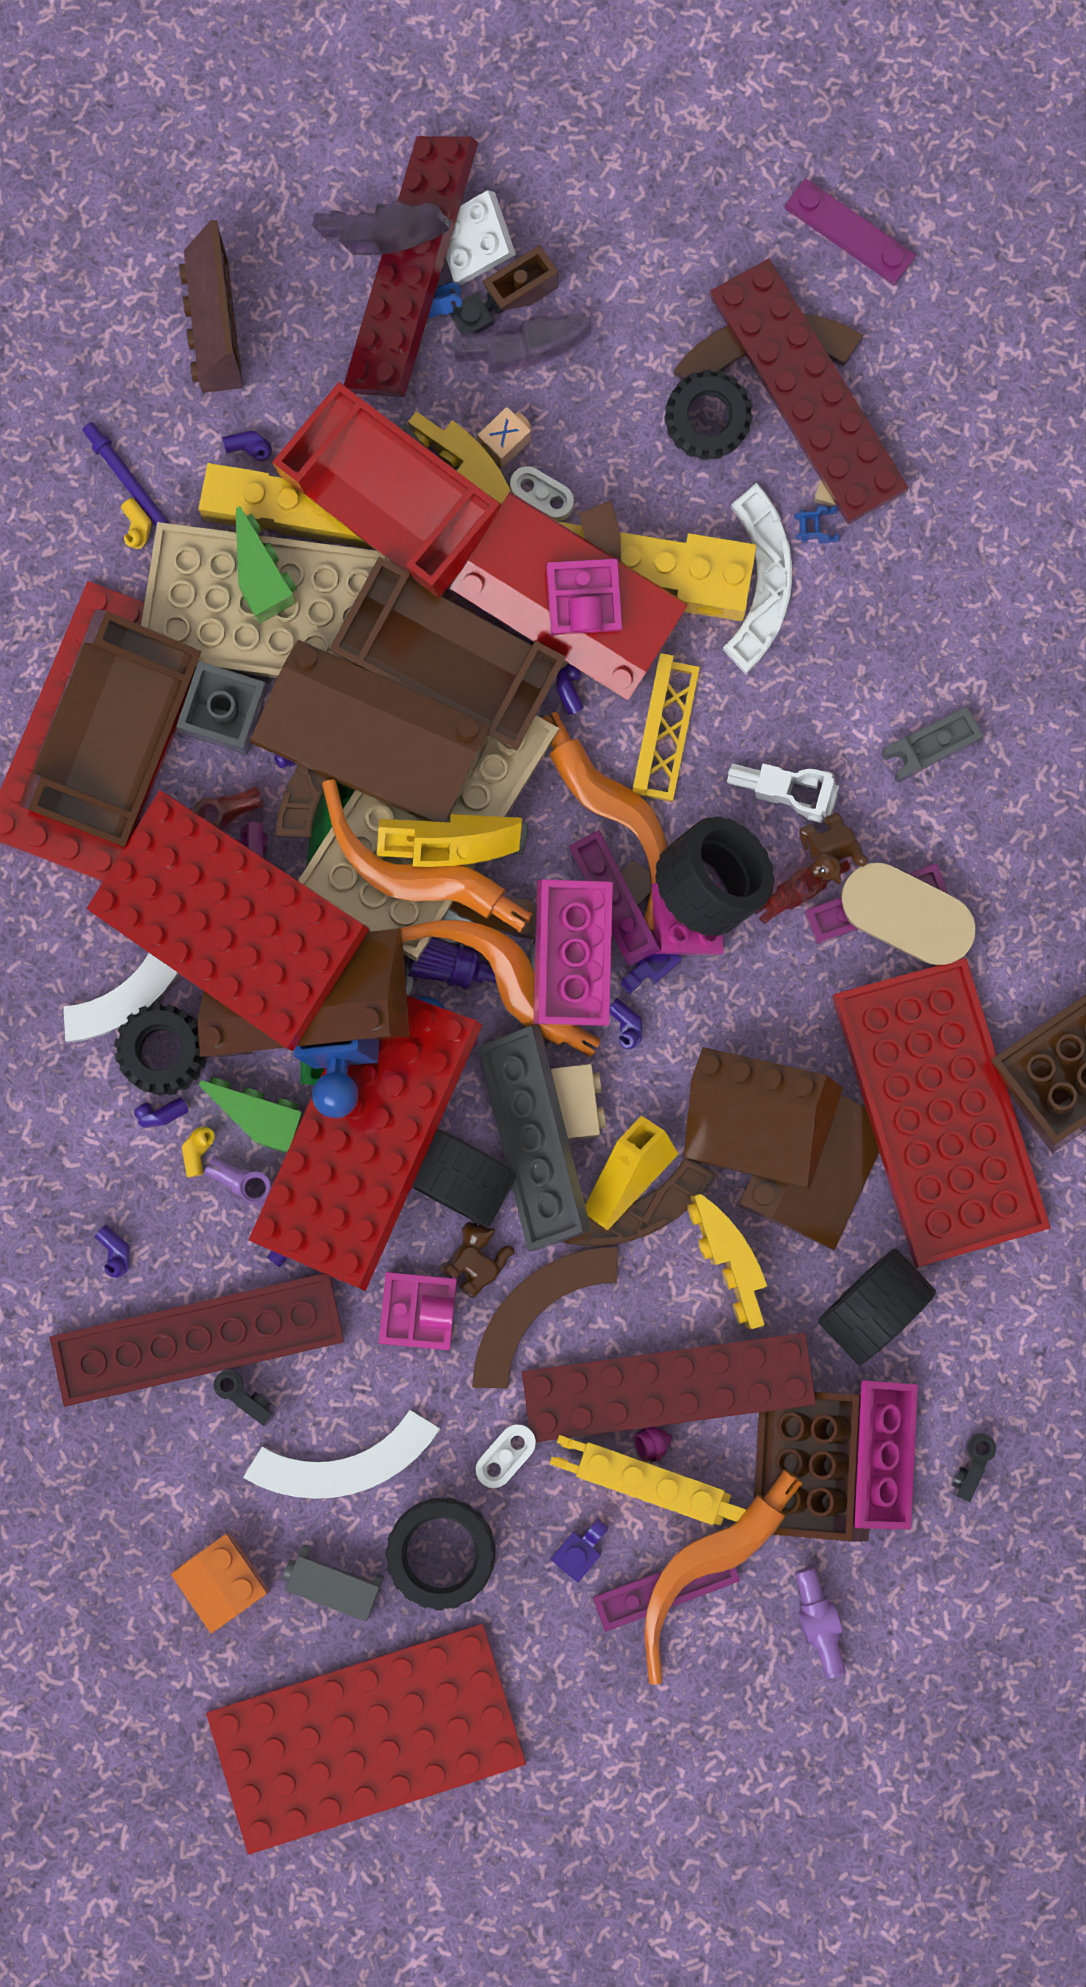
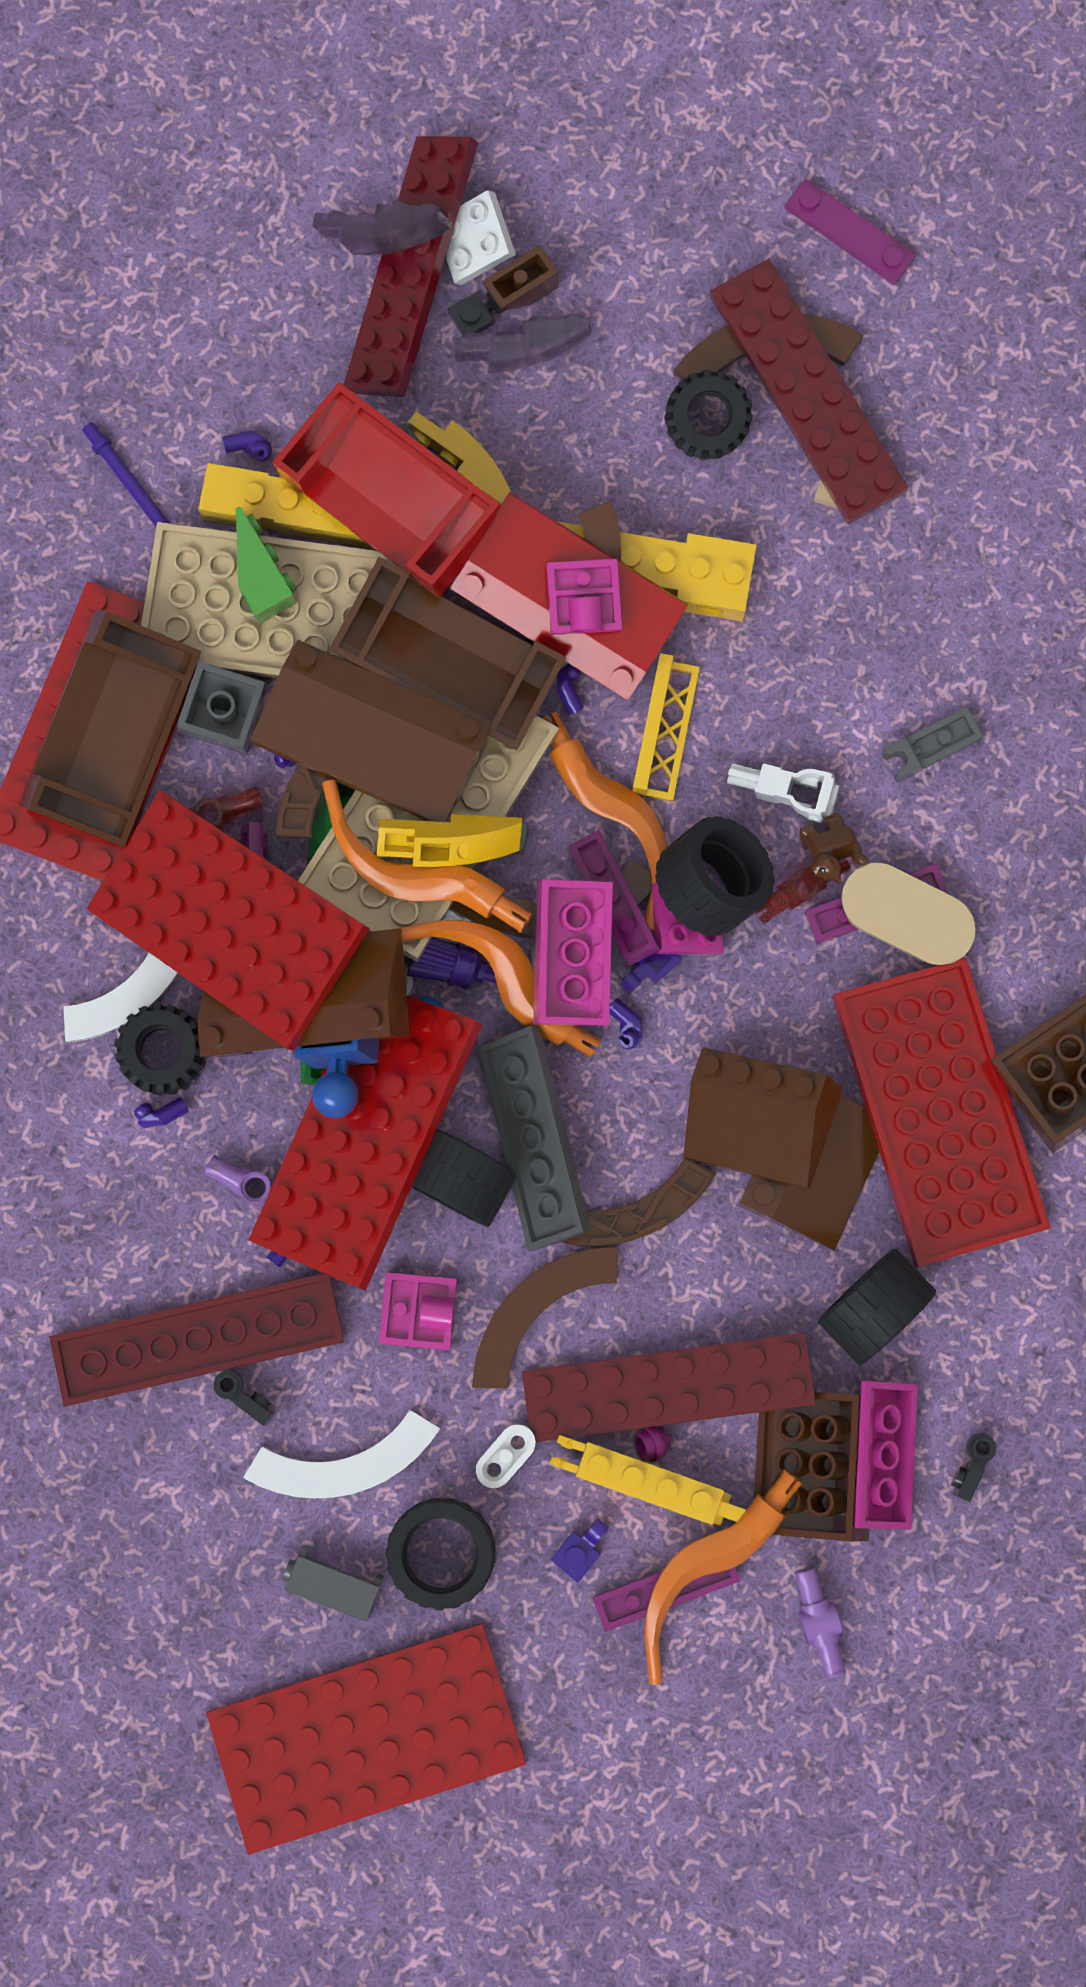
dark purple arm [94,1225,130,1278] -> none
yellow arm [120,498,152,549] -> none
orange slope [170,1532,270,1634] -> none
reddish brown slope [179,220,243,393] -> none
yellow arm [182,1127,215,1178] -> none
bright green slope [199,1077,304,1153] -> none
blue piece [428,281,462,318] -> none
reddish brown animal [439,1222,515,1298] -> none
light nougat brick [477,407,531,468] -> none
white plate [510,466,574,521] -> none
tan brick [551,1064,606,1141] -> none
yellow slope [585,1115,679,1231] -> none
yellow slope [687,1194,767,1329] -> none
white tile [723,483,792,674] -> none
blue piece [794,506,841,544] -> none

